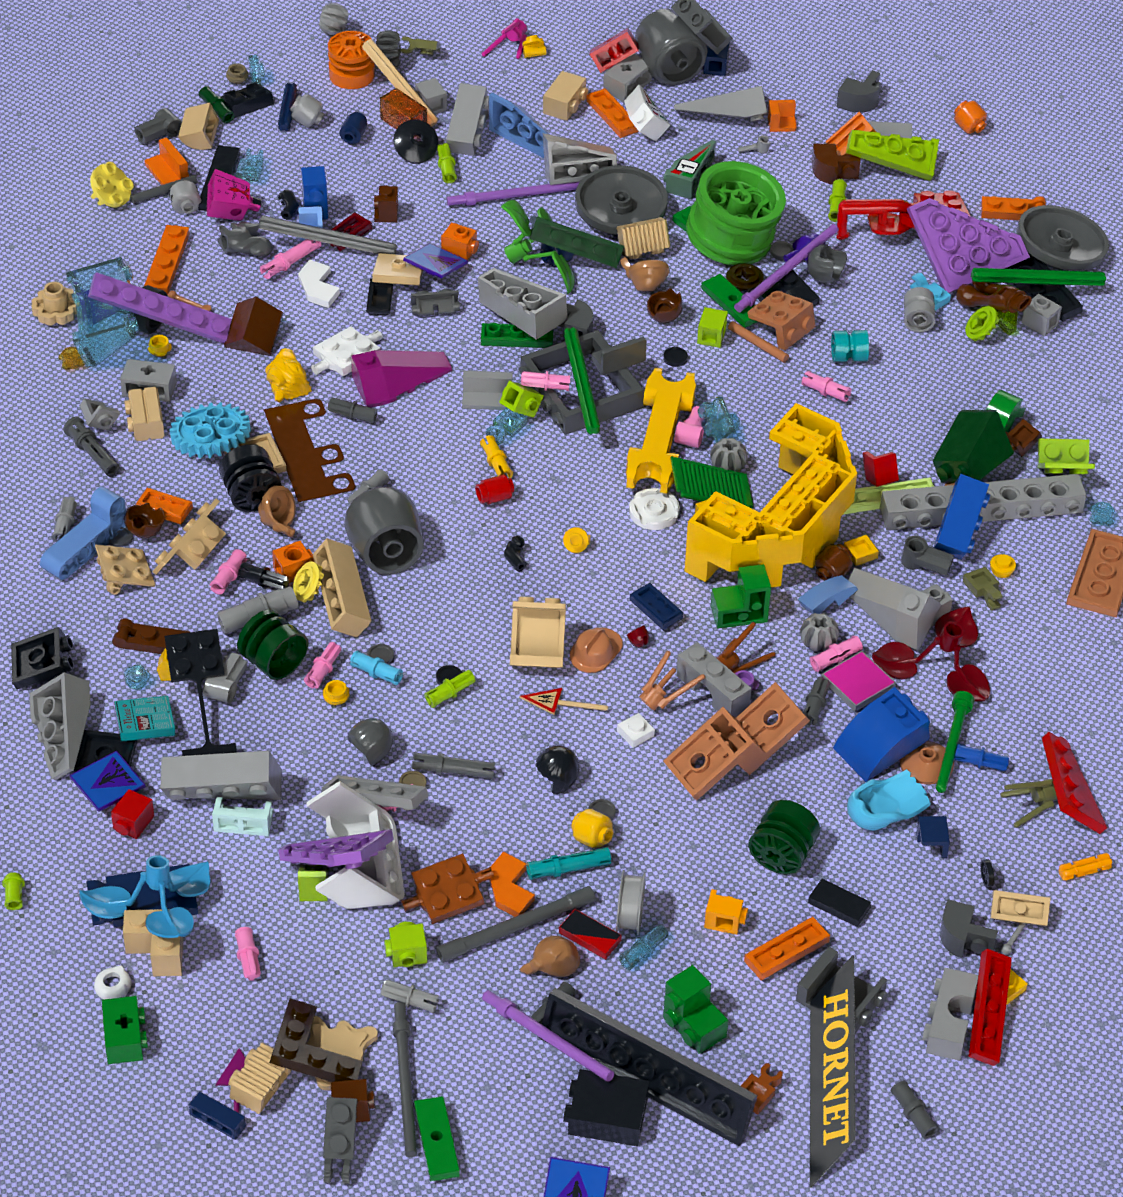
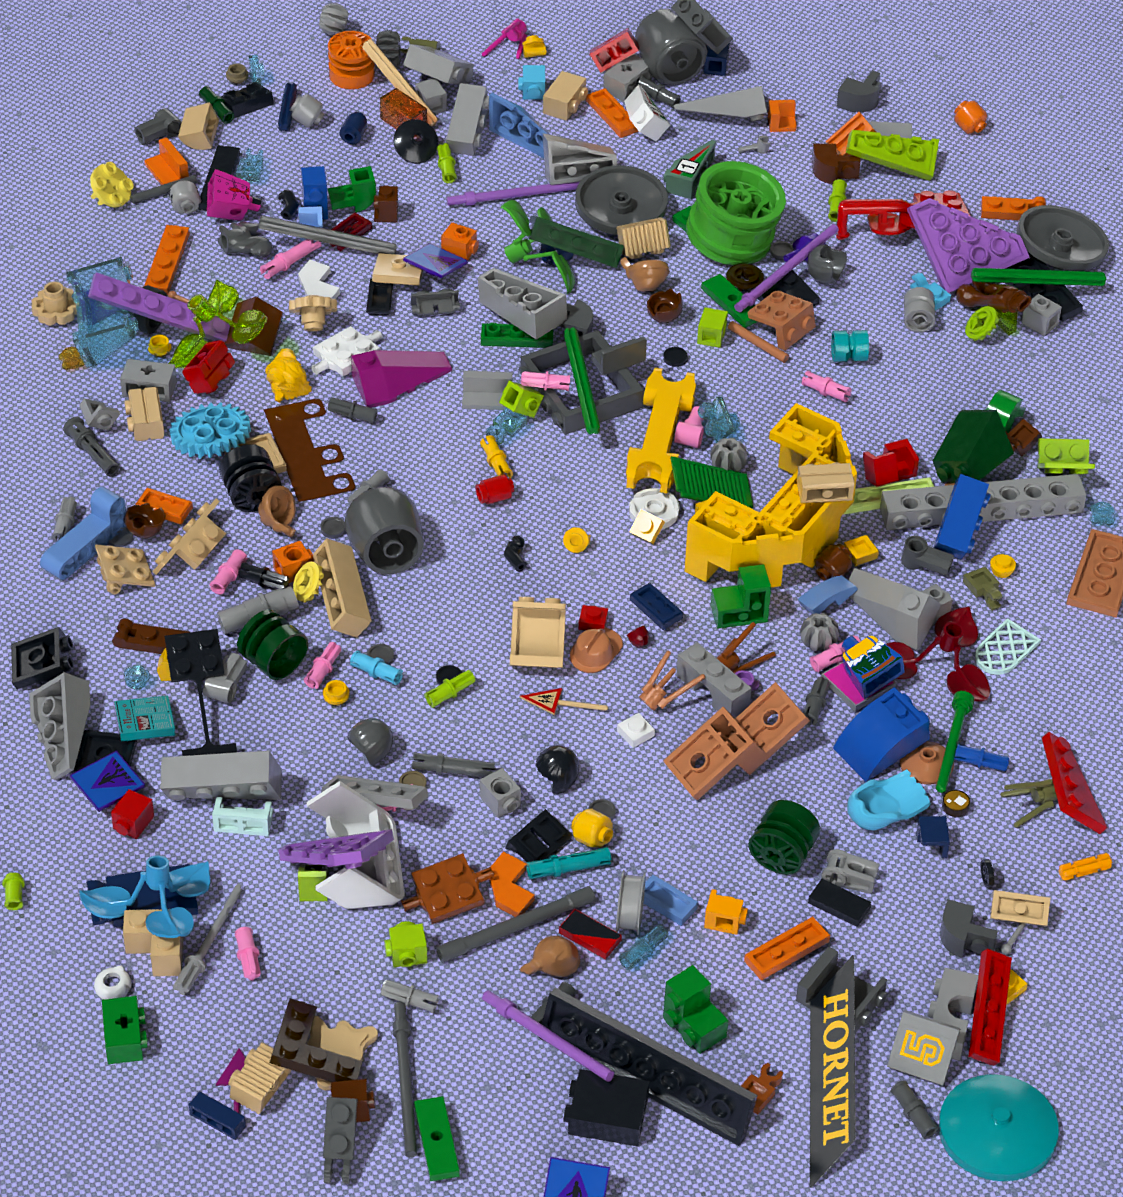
none -> clear neon green plant [168,280,267,368]
none -> light grey piece [173,884,242,995]
none -> red brick [182,340,235,394]
none -> tan plant [289,295,337,332]
none -> flat silver piece [320,517,346,539]
none -> green brick [327,166,376,213]
none -> light grey brick [403,44,474,85]
none -> light grey brick [480,768,521,818]
none -> black piece [505,809,573,862]
none -> medium azure brick [518,65,545,100]
none -> red plate [578,605,608,630]
none -> plate [629,510,665,544]
none -> dark grey pin [636,77,681,109]
none -> medium blue tile [643,875,698,926]
none -> tan brick [797,462,854,503]
none -> light grey piece [822,849,879,894]
none -> torso [842,636,905,699]
none -> red panel [883,439,919,481]
none -> light grey tile [887,1010,961,1085]
none -> teal dish [938,1074,1059,1181]
none -> tile [942,790,970,817]
none -> light aqua window [975,618,1041,675]

